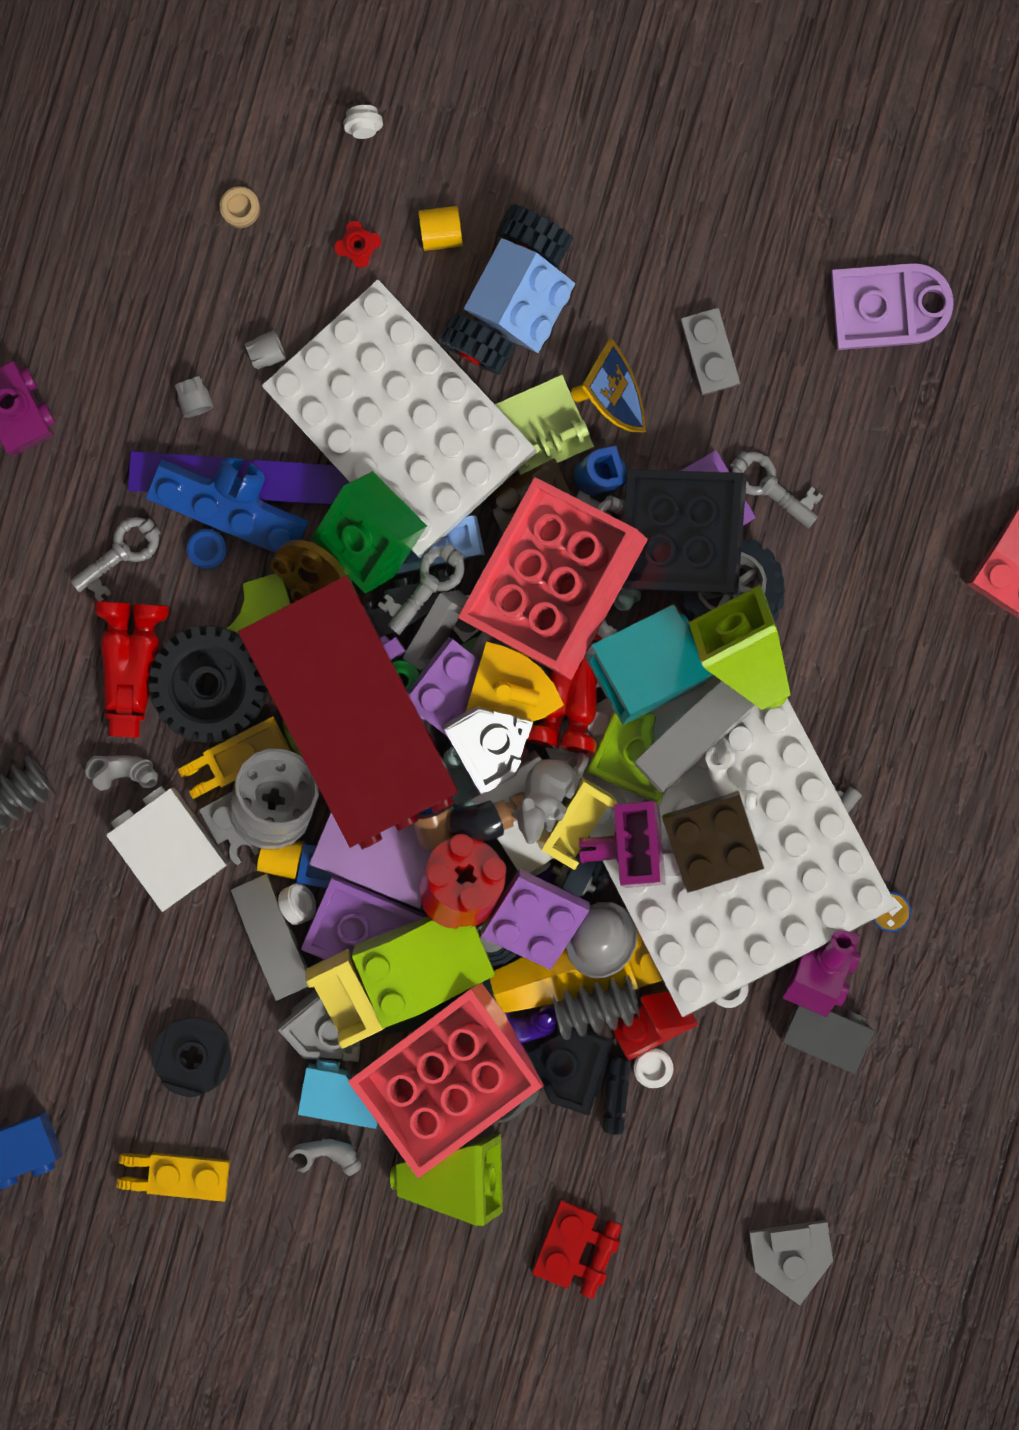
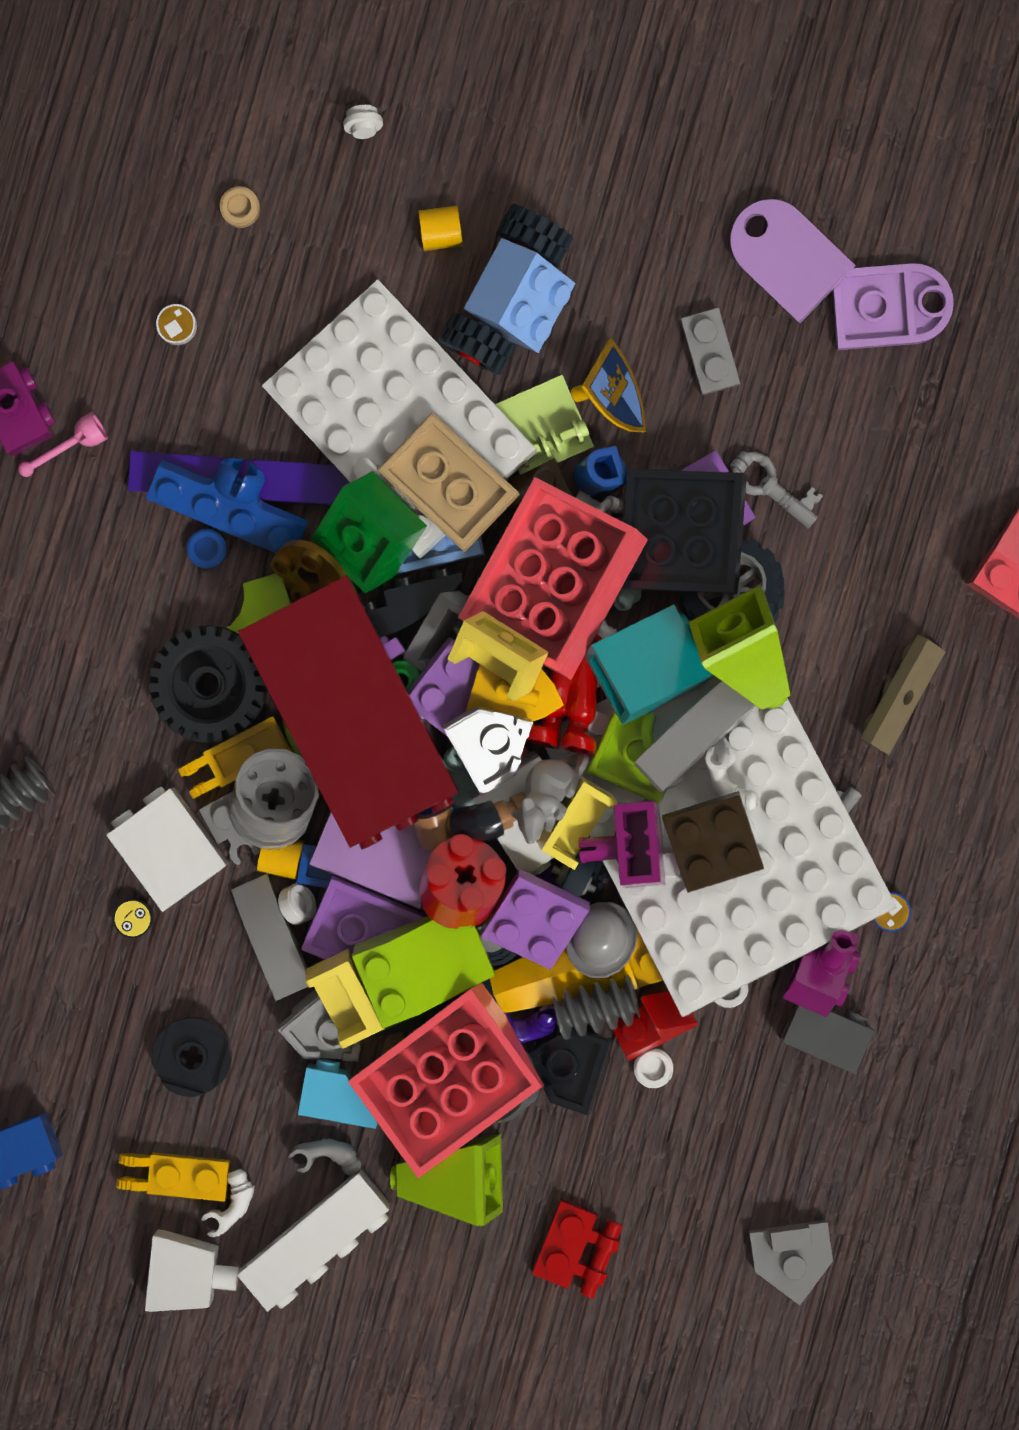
light grey piece [70,517,161,601] -> none
light grey piece [85,755,158,791] -> none
red piece [94,601,169,738] -> none
light grey hose [175,376,214,418] -> none
light grey hose [245,330,286,370] -> none
red plate [334,221,381,268] -> none
light grey piece [378,544,464,635] -> none
black axle [602,1056,631,1135] -> none
none -> bright pink hinge [18,412,108,477]
none -> light yellow tile [113,898,154,938]
none -> white torso [145,1229,239,1312]
none -> tile [156,304,197,345]
none -> white piece [201,1169,255,1237]
none -> white brick [237,1168,391,1312]
none -> tan tile [377,412,520,553]
none -> light yellow panel [448,611,549,702]
none -> lavender tile [731,199,855,324]
none -> dark tan tile [860,634,946,755]

